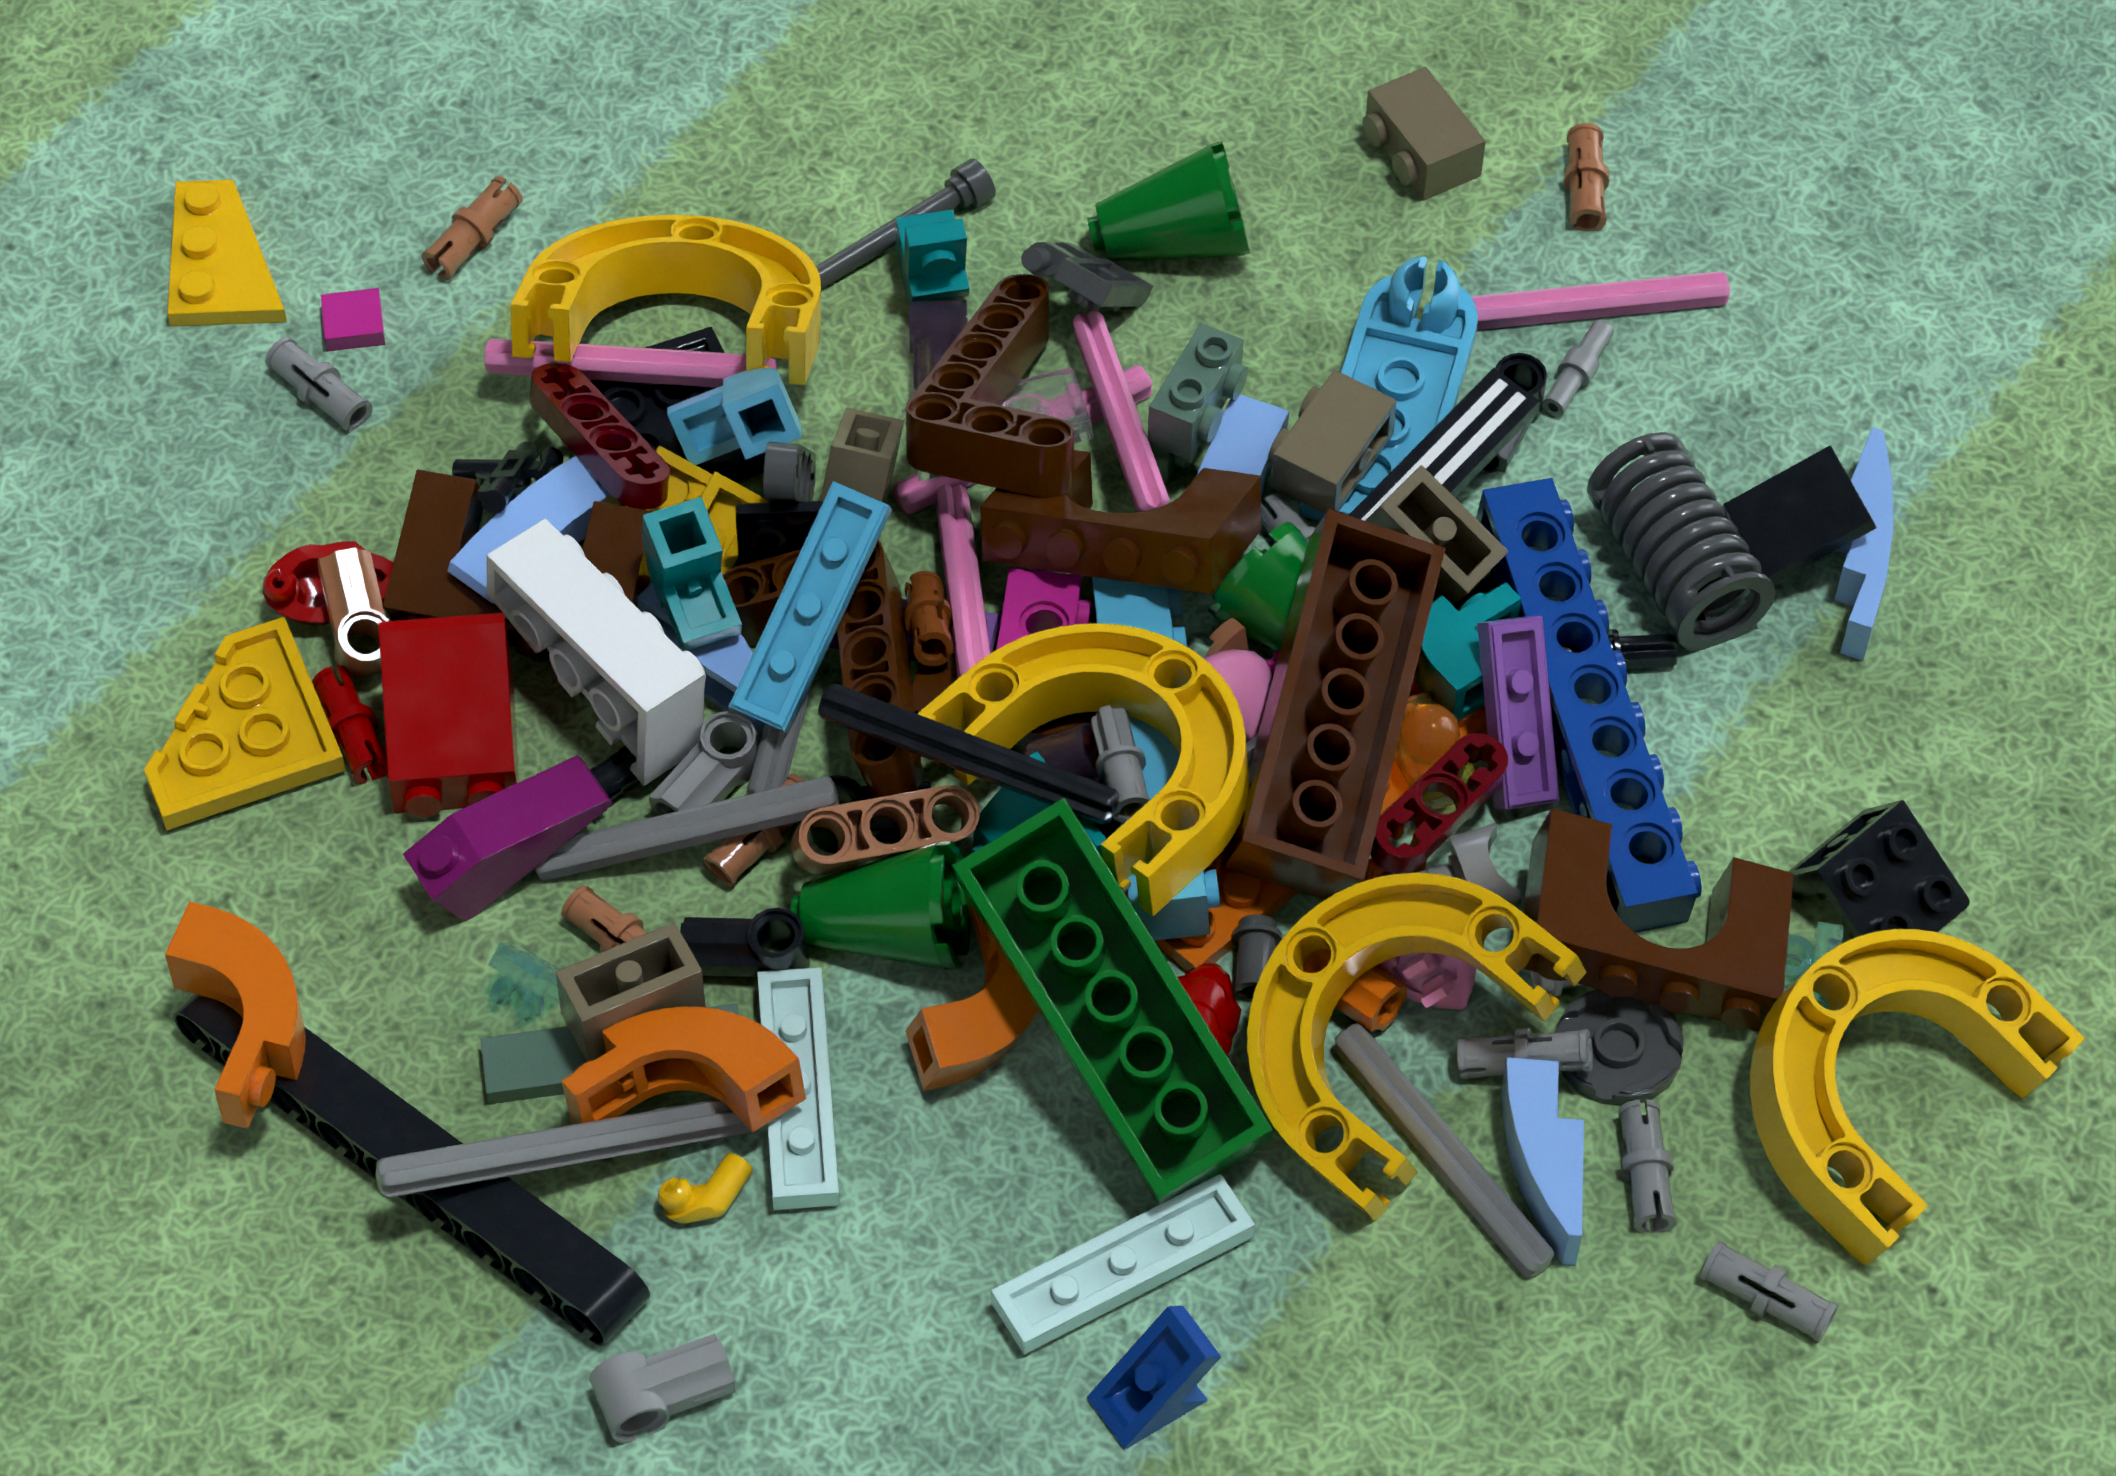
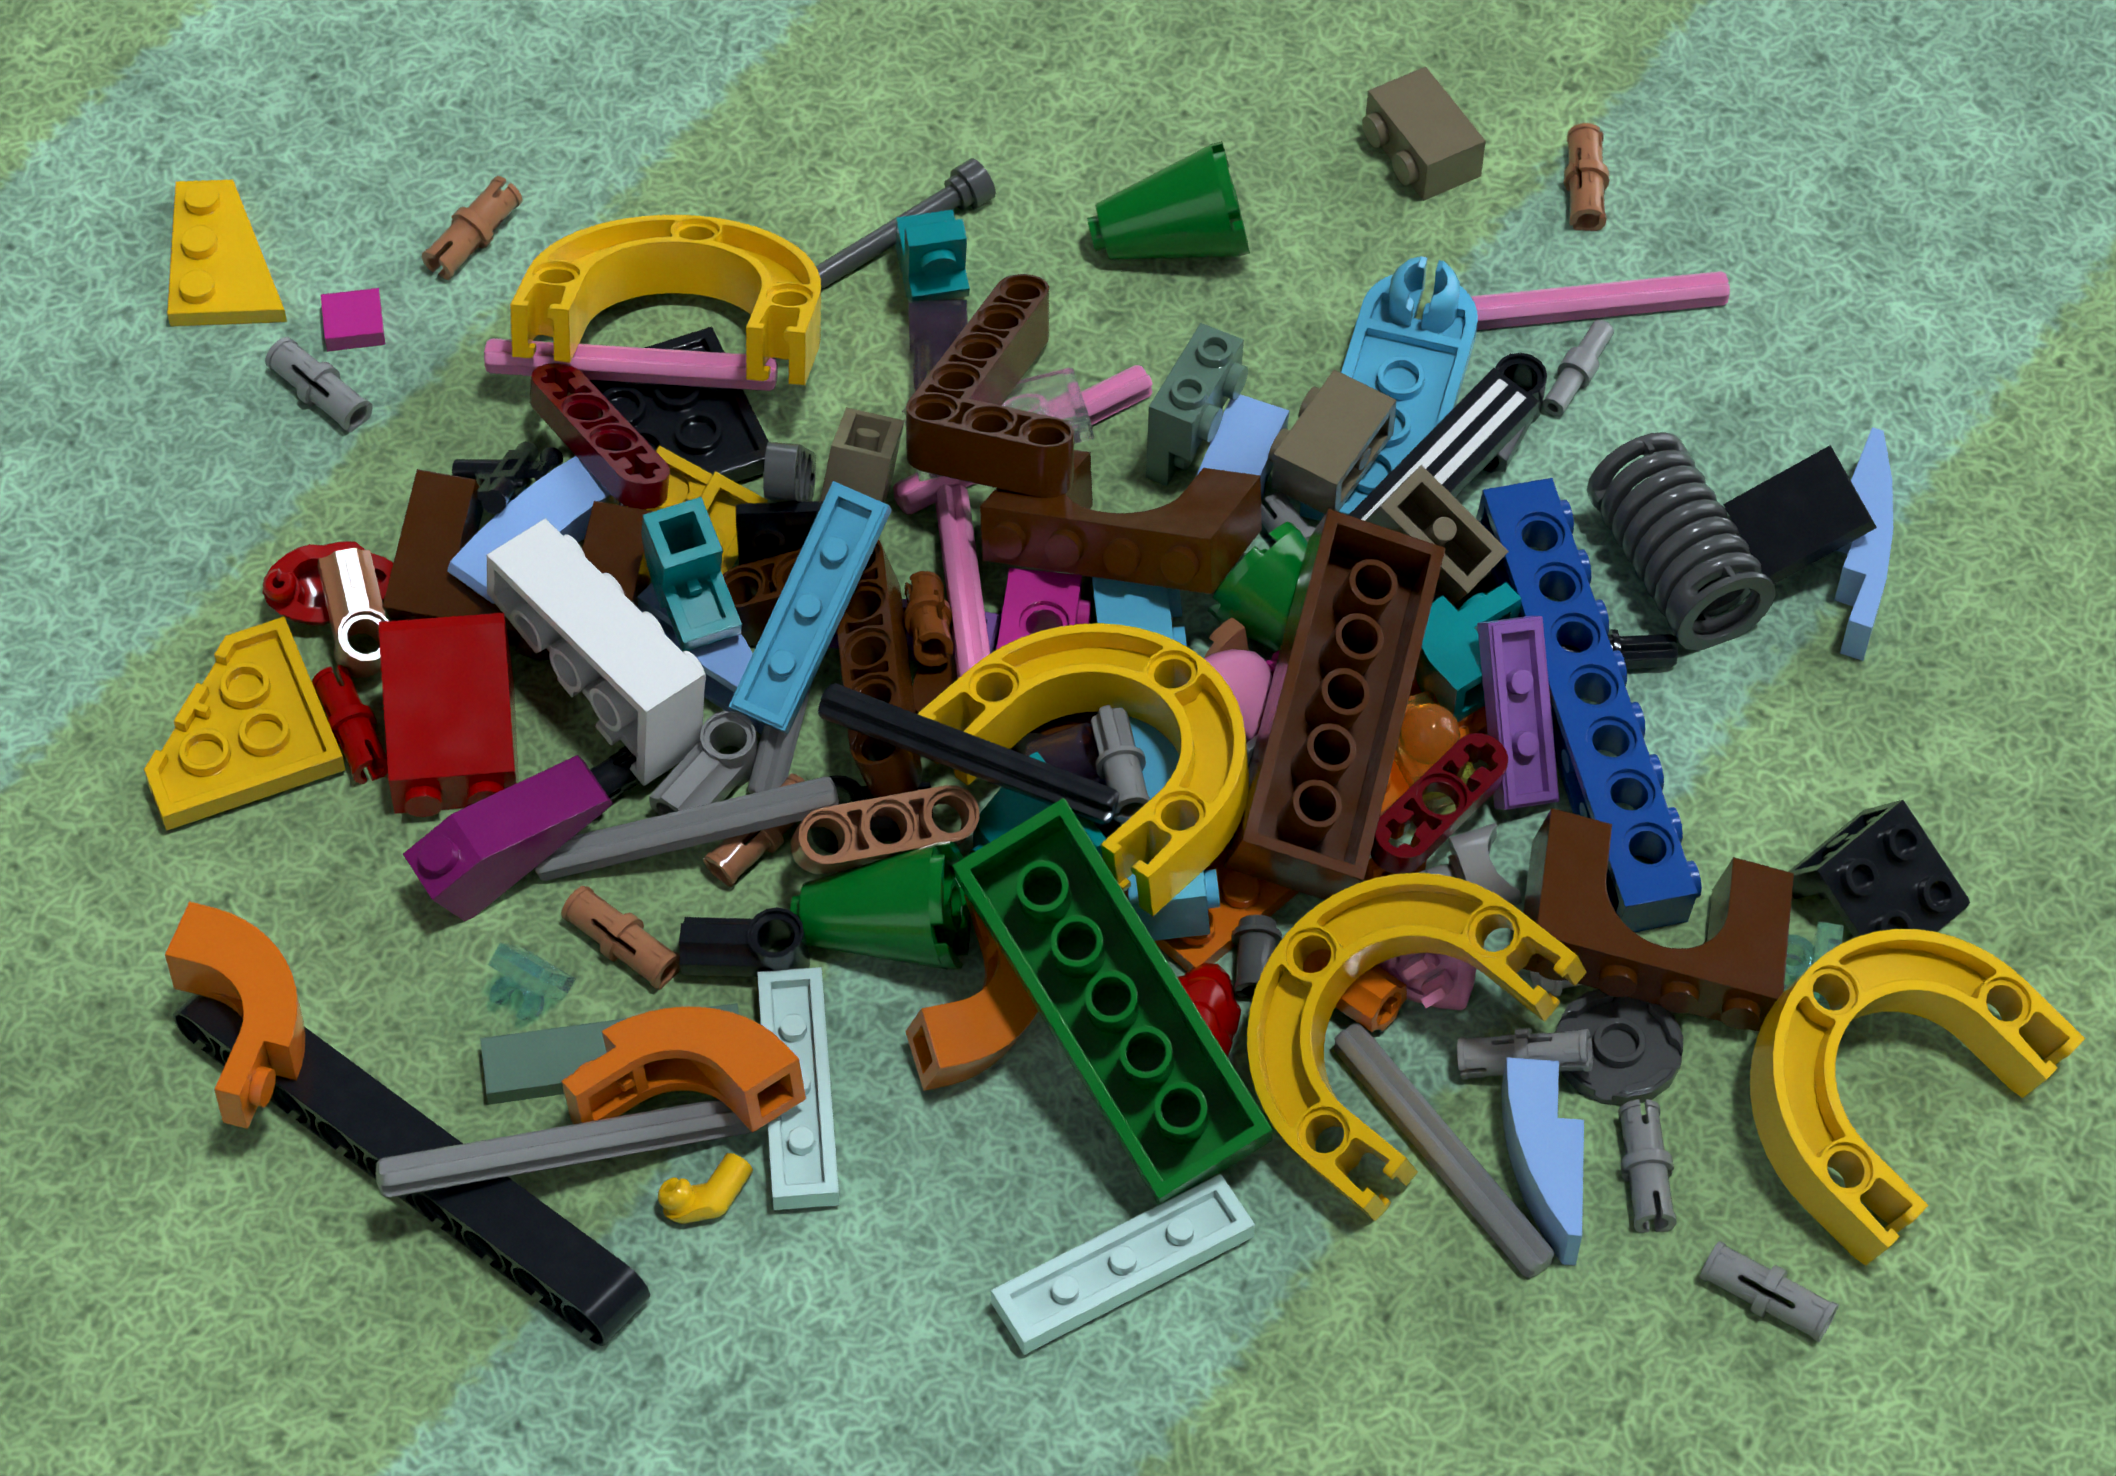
dark tan brick [555,922,706,1062] -> none
light grey piece [589,1333,736,1443] -> none
medium azure brick [667,368,802,465] -> none
dark grey plate [1021,242,1153,311] -> none
bright pink axle [1072,310,1170,512] -> none
blue slope [1087,1306,1221,1449] -> none

